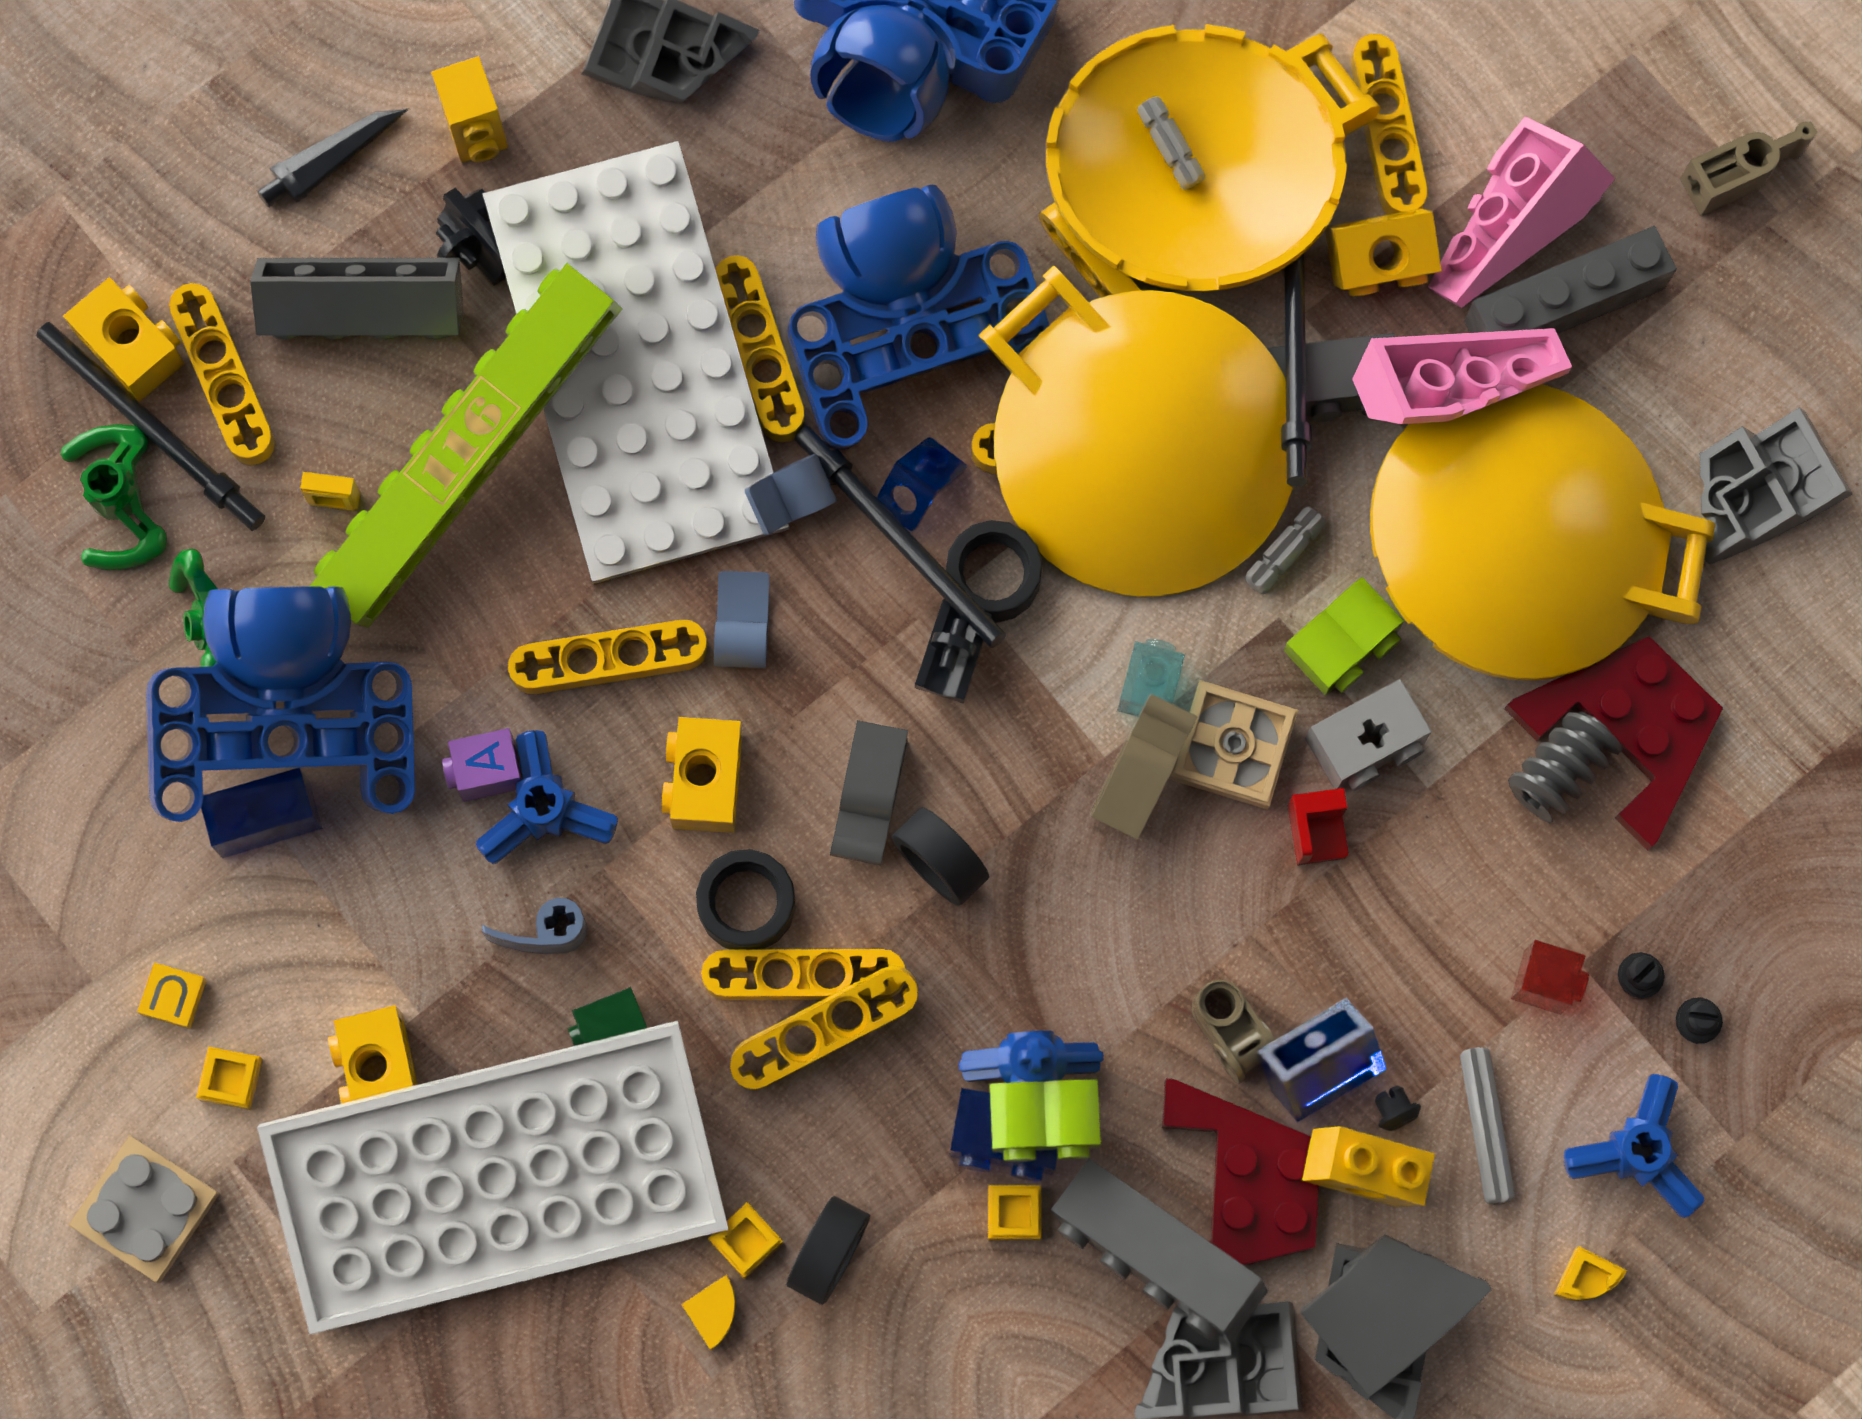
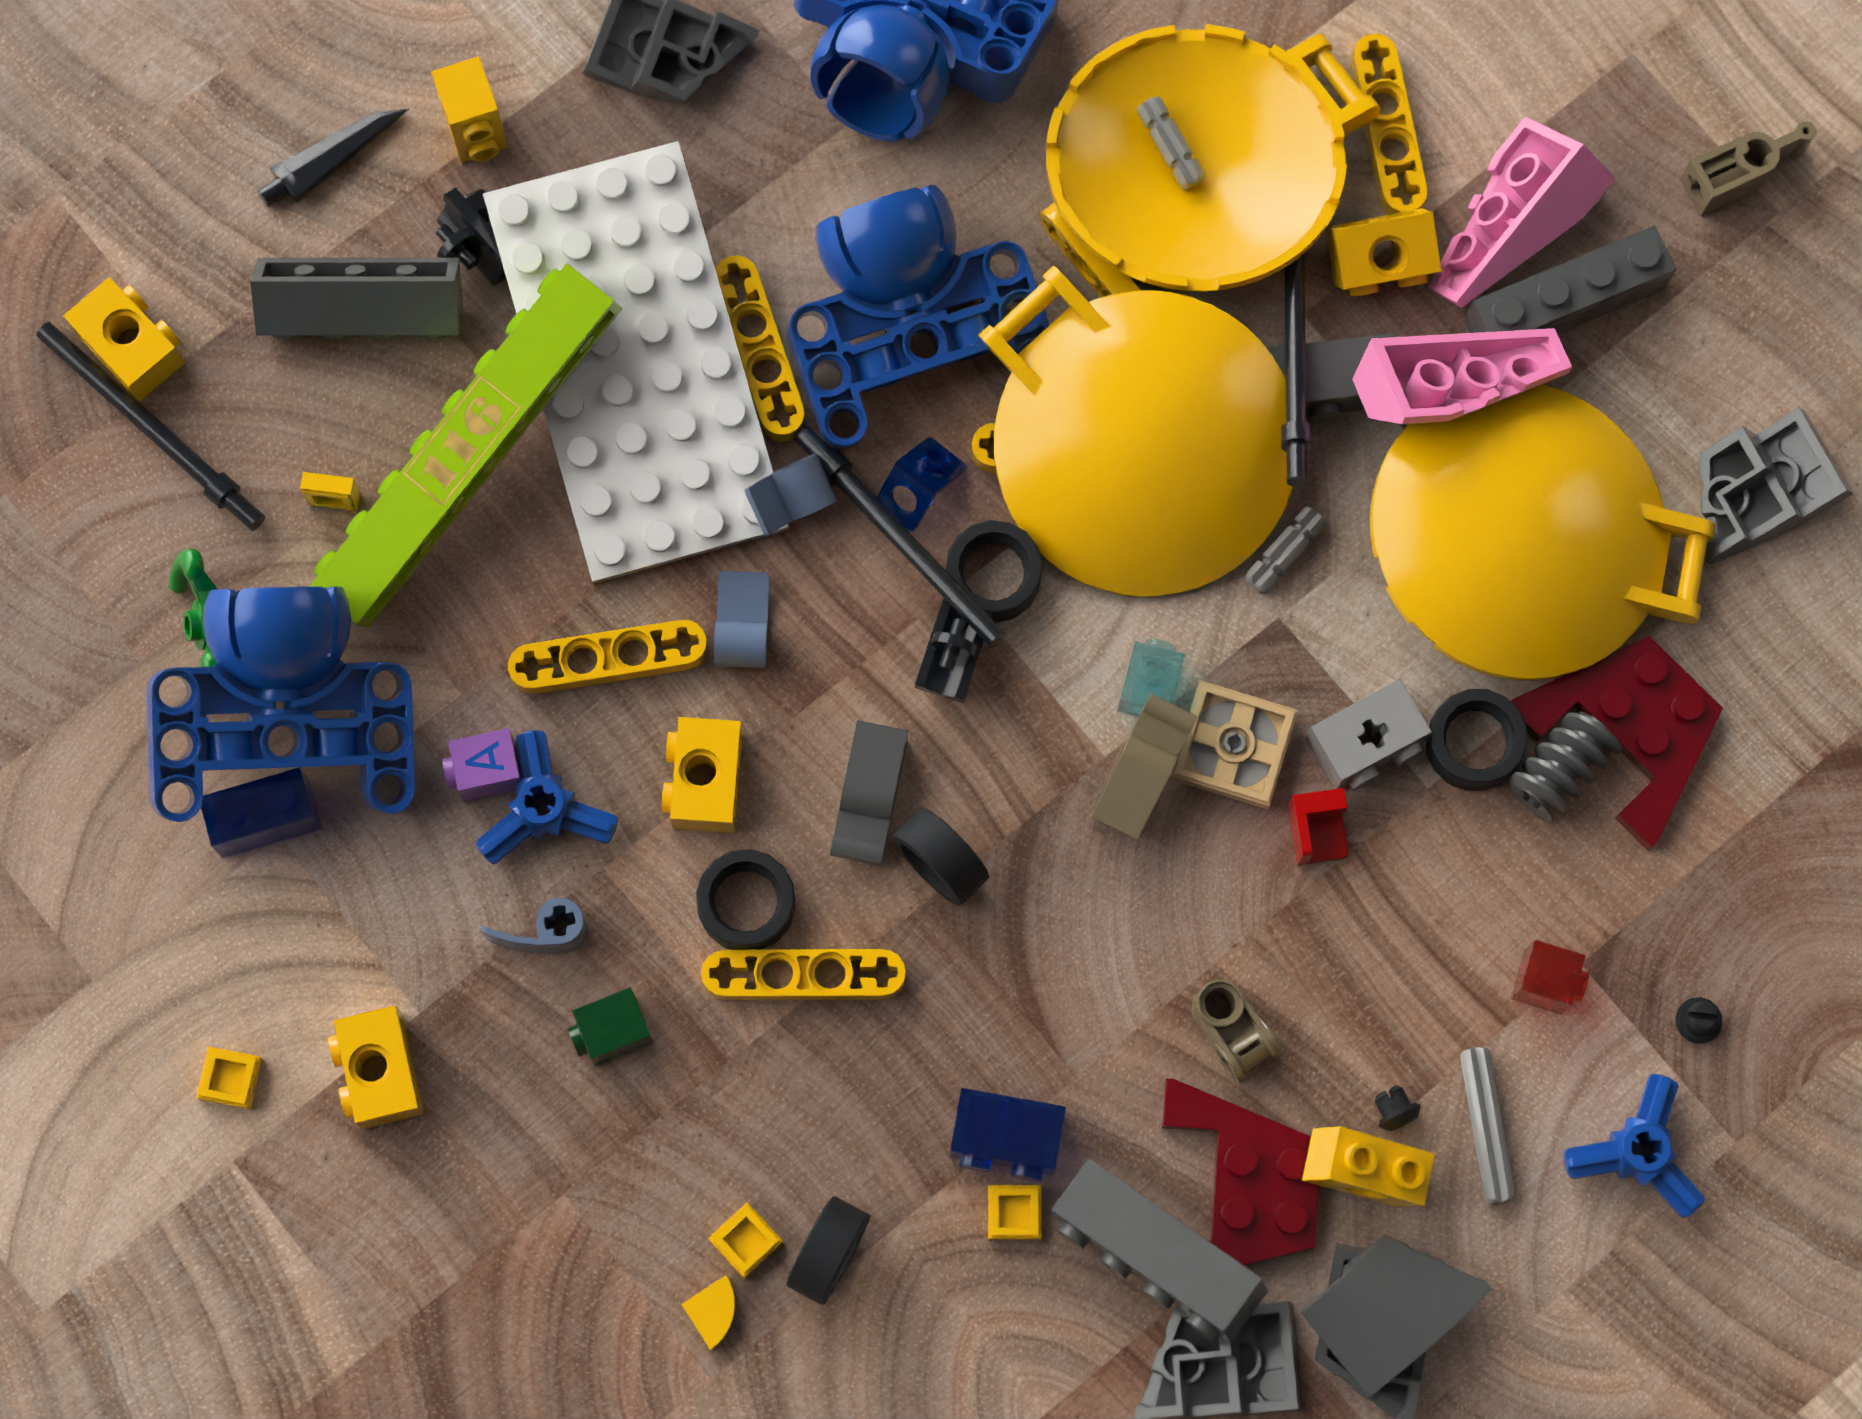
green piece [61,424,167,570] -> none
light grey piece [68,1135,220,1284] -> none
yellow tile [137,962,207,1029] -> none
yellow beam [169,283,275,465] -> none
white plate [257,1021,728,1334] -> none
yellow beam [730,966,918,1089] -> none
blue bush [959,1031,1104,1083] -> none
lime brick [990,1080,1101,1162] -> none
clear blue brick [1257,998,1386,1123] -> none
lime brick [1284,577,1404,696] -> none
yellow tile [1554,1246,1627,1301] -> none
black piece [1618,952,1665,999] -> none
none -> black tyre [1426,689,1528,791]

